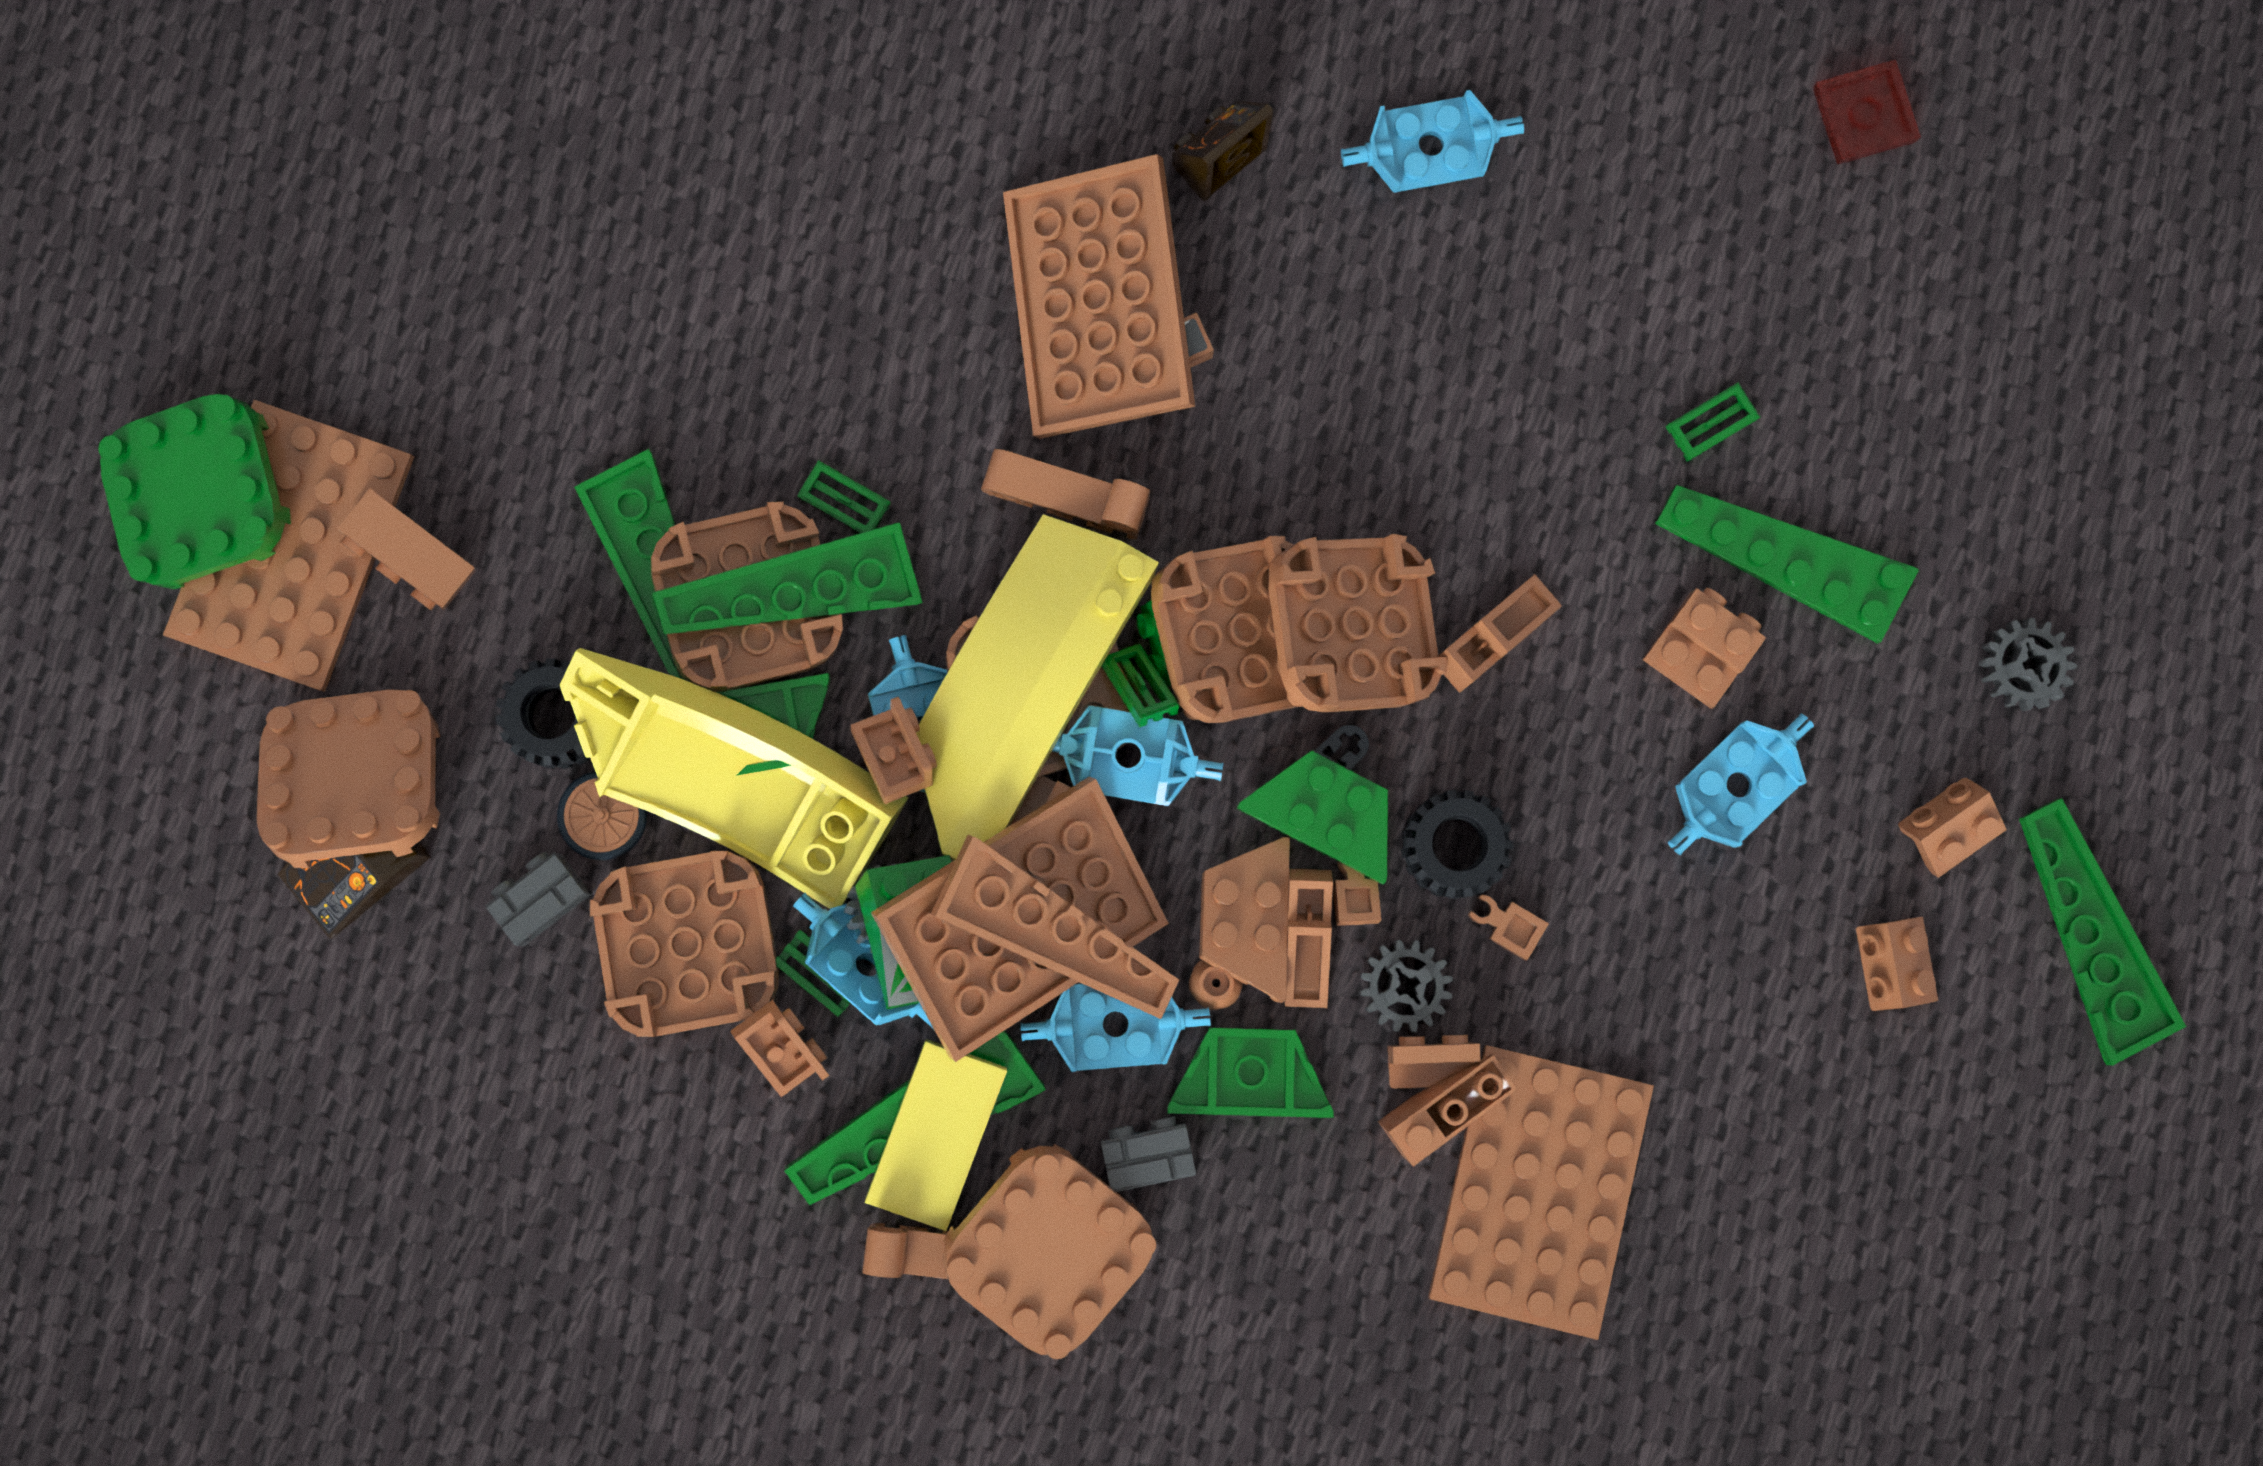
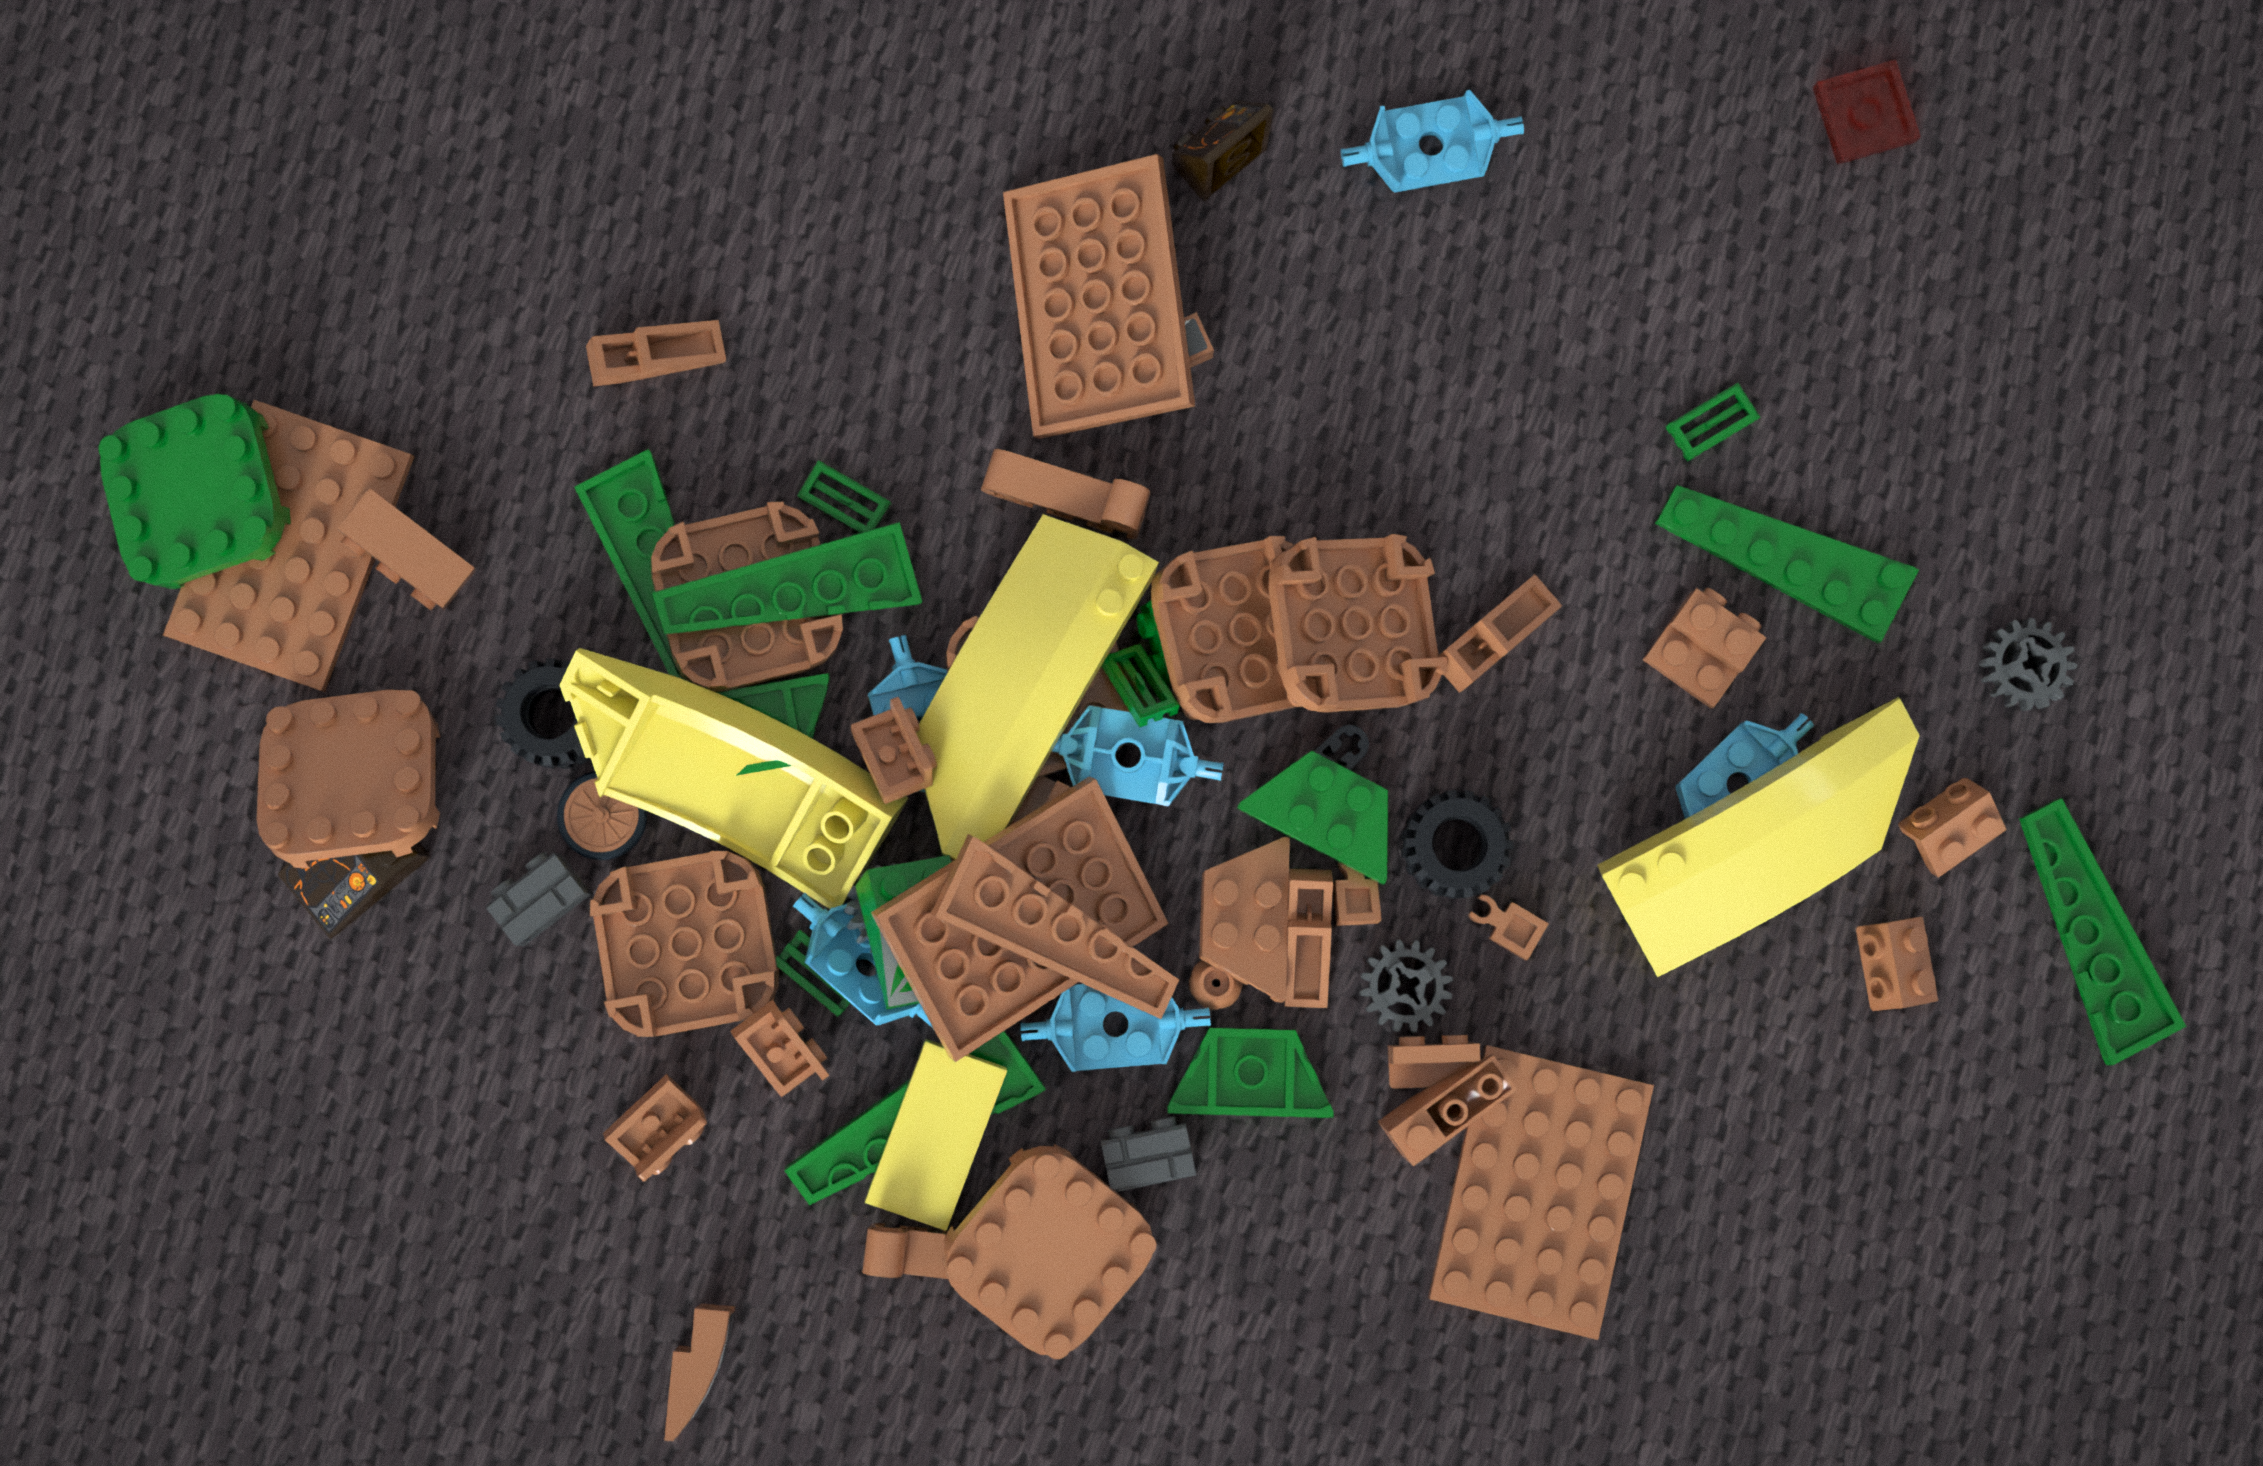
none -> nougat slope [586,320,726,387]
none -> nougat bracket [603,1074,707,1182]
none -> nougat slope [664,1303,735,1441]
none -> light yellow slope [1597,697,1920,977]

